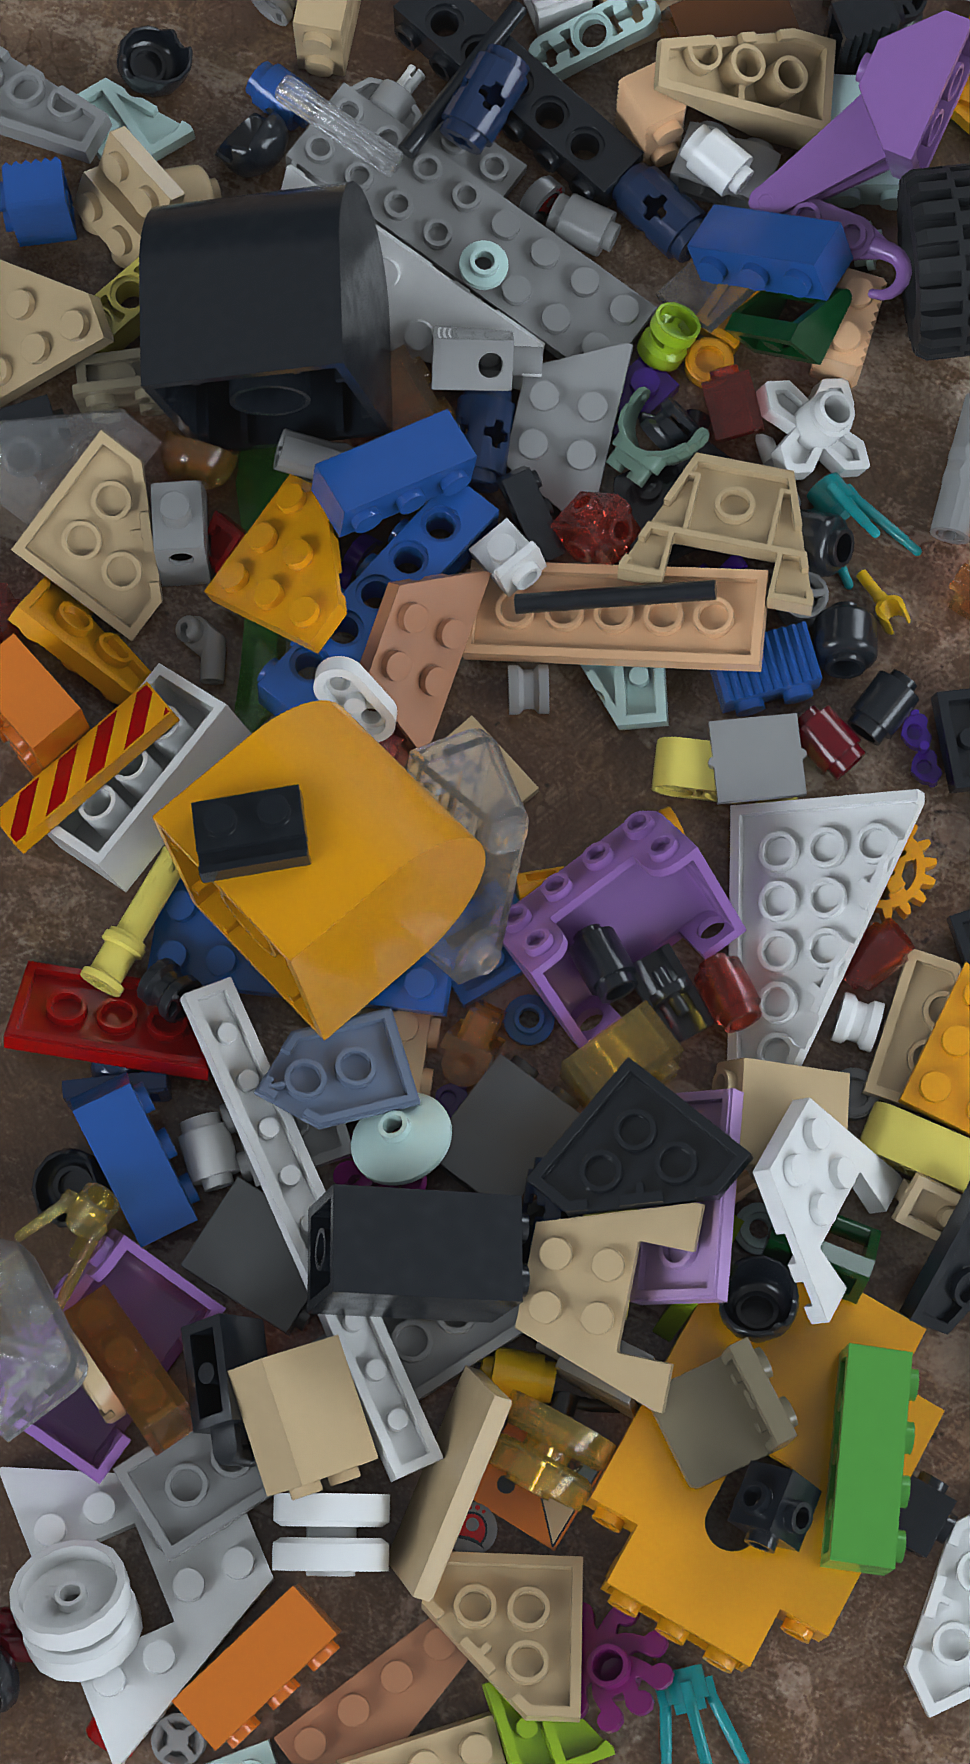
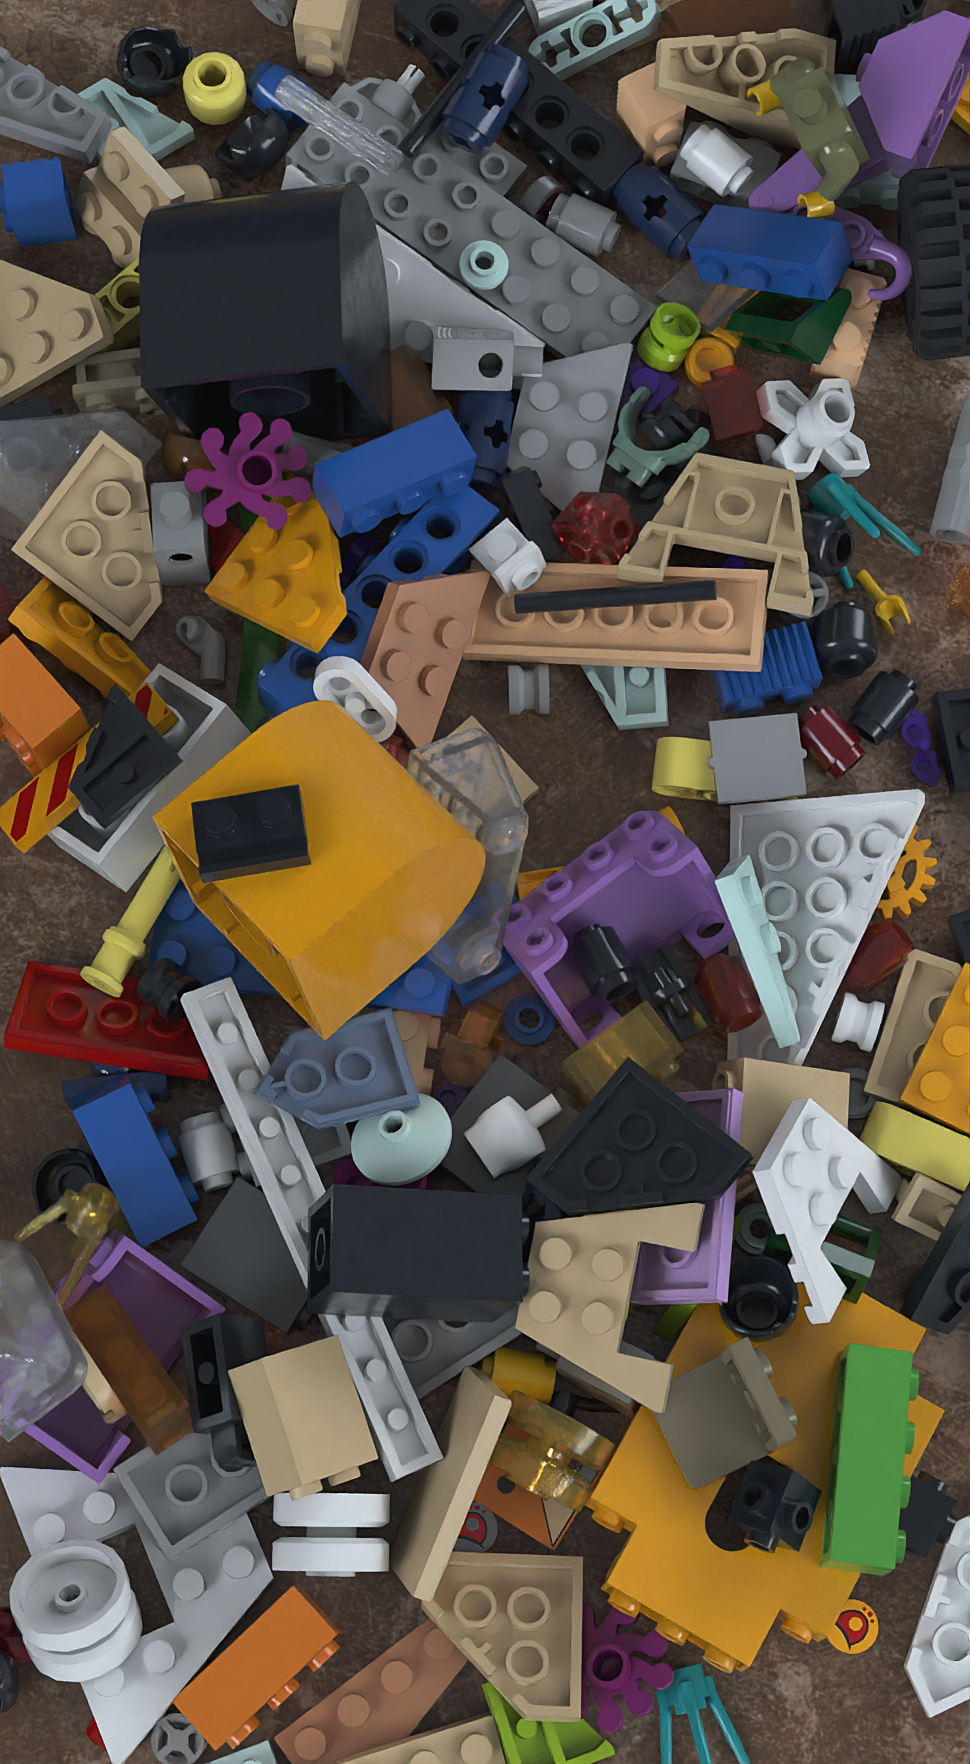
none -> black wing [68,685,183,829]
none -> light yellow head [182,52,247,125]
none -> magenta animal [184,412,311,531]
none -> white piece [463,1094,563,1179]
none -> light aqua wing [714,854,800,1049]
none -> olive torso [747,58,871,219]
none -> light orange tile [827,1599,878,1654]

